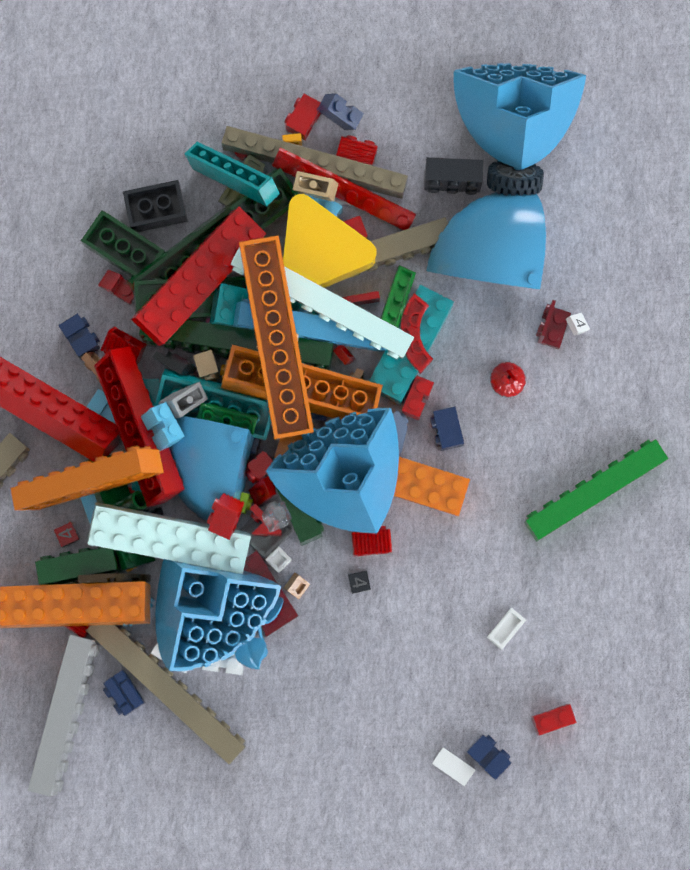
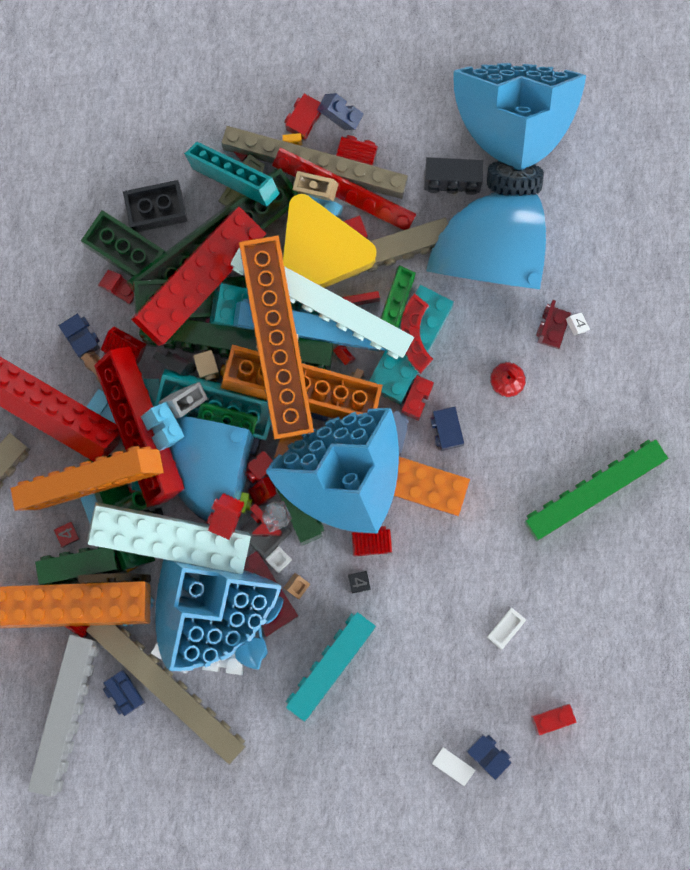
none -> teal brick [285,612,376,722]

